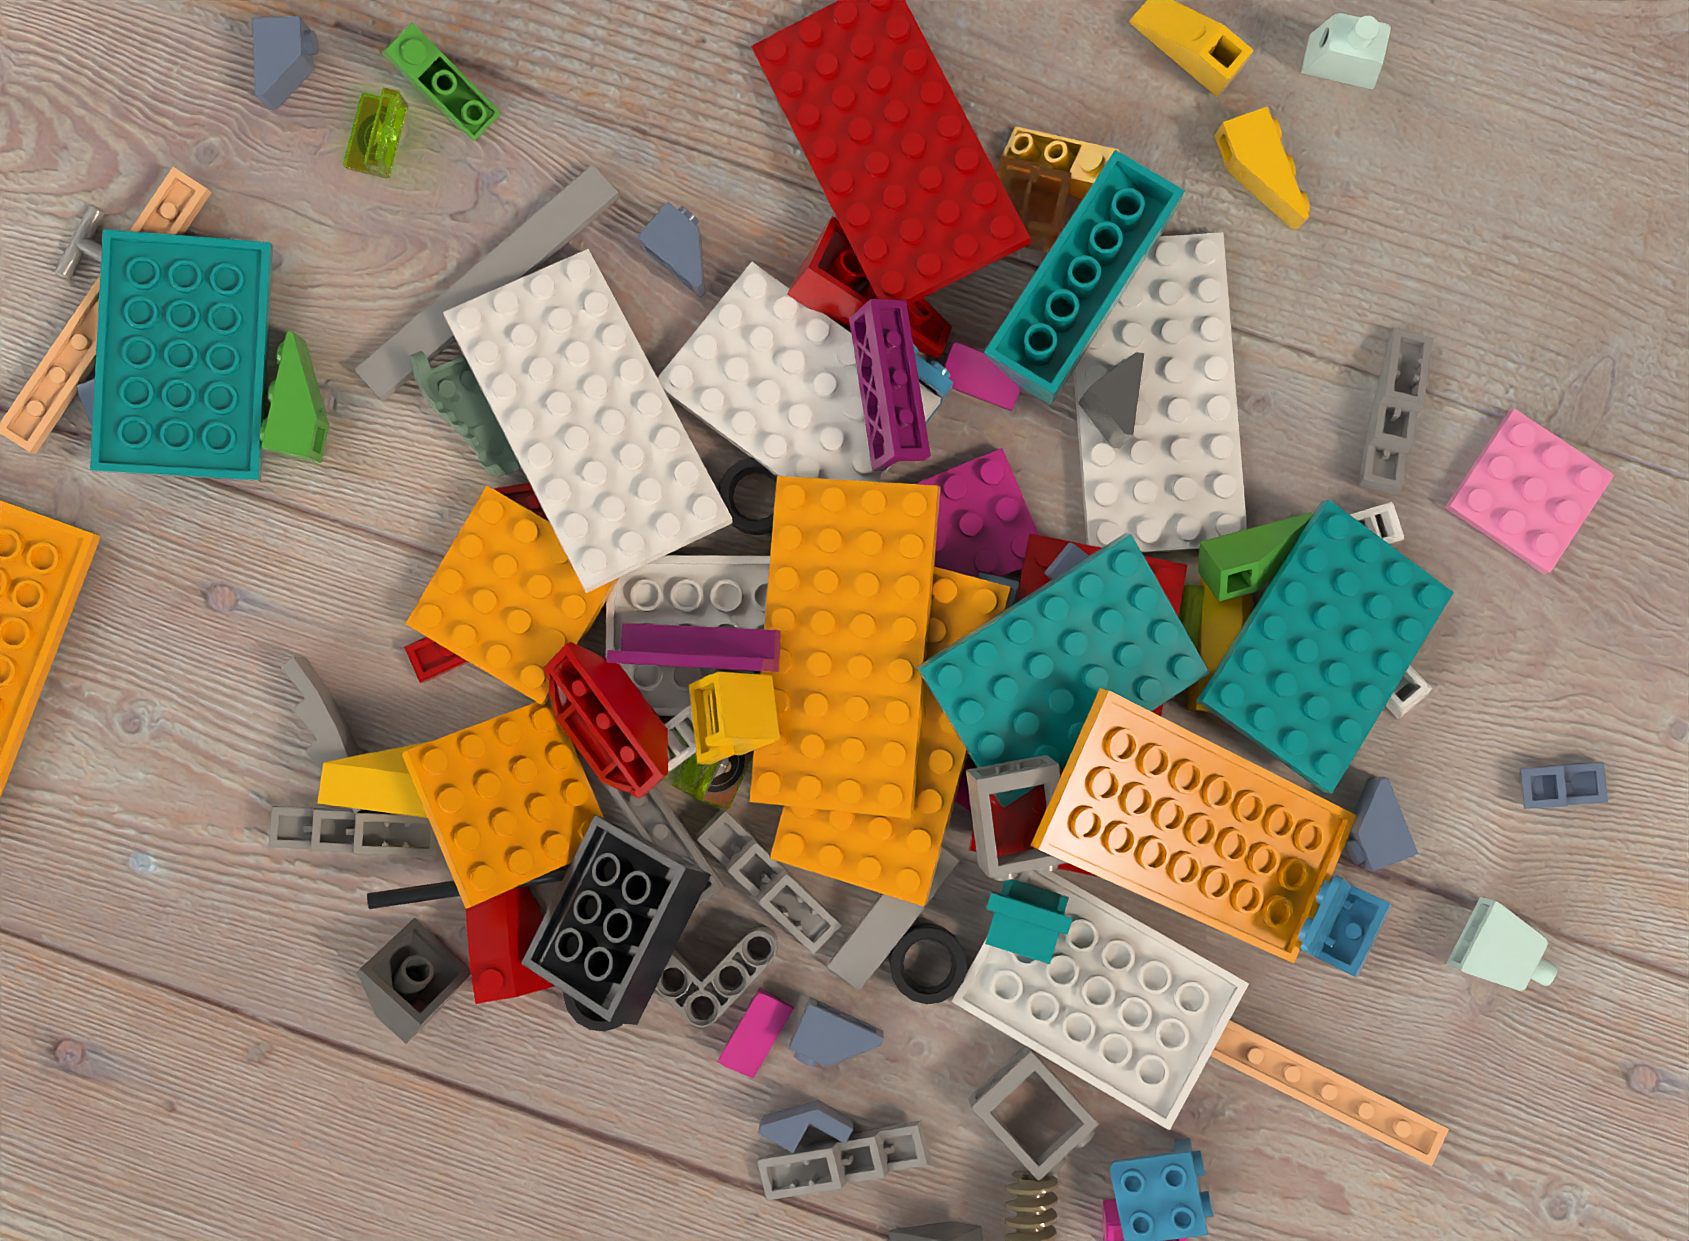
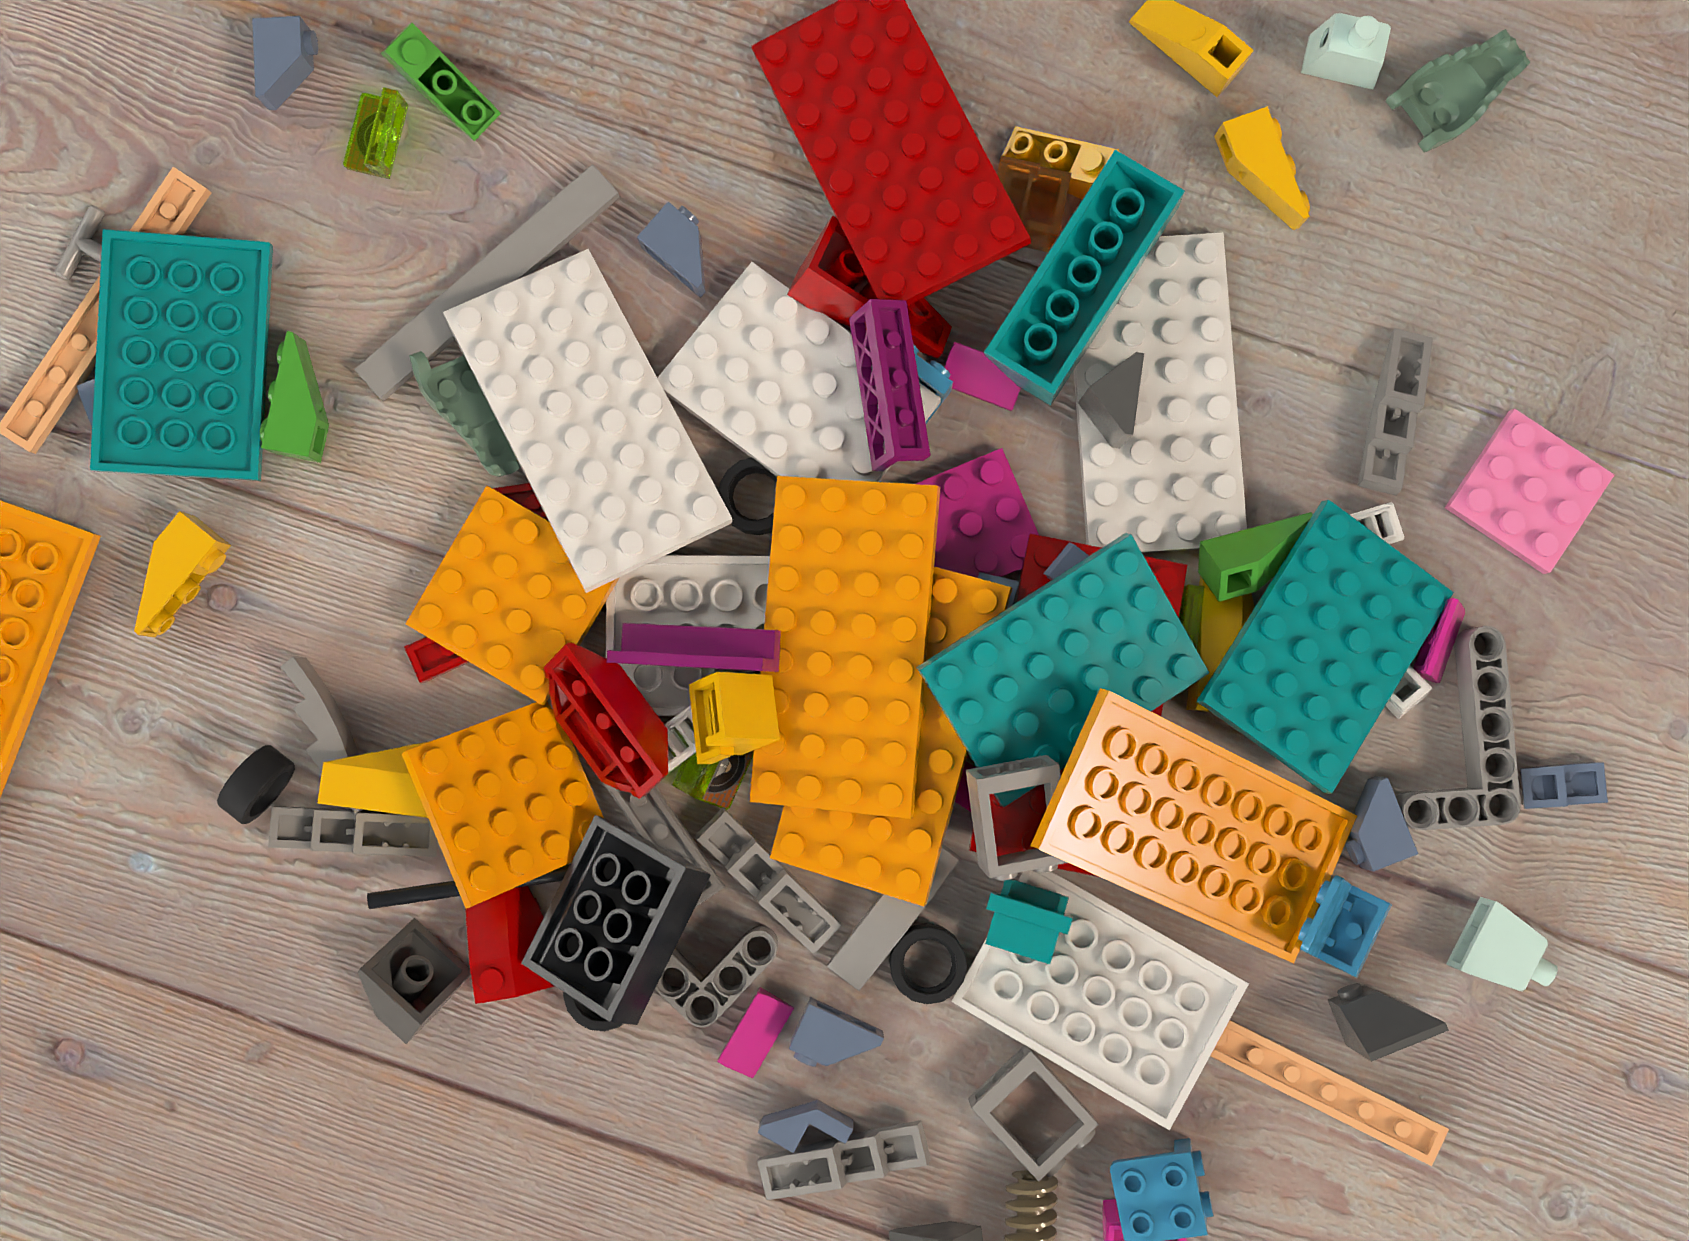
none -> yellow slope [134,511,231,637]
none -> black tyre [217,745,295,824]
none -> dark grey slope [1328,983,1449,1062]
none -> sand green animal [1386,29,1530,153]
none -> light grey beam [1396,626,1521,830]
none -> dark pink slope [1413,598,1465,683]

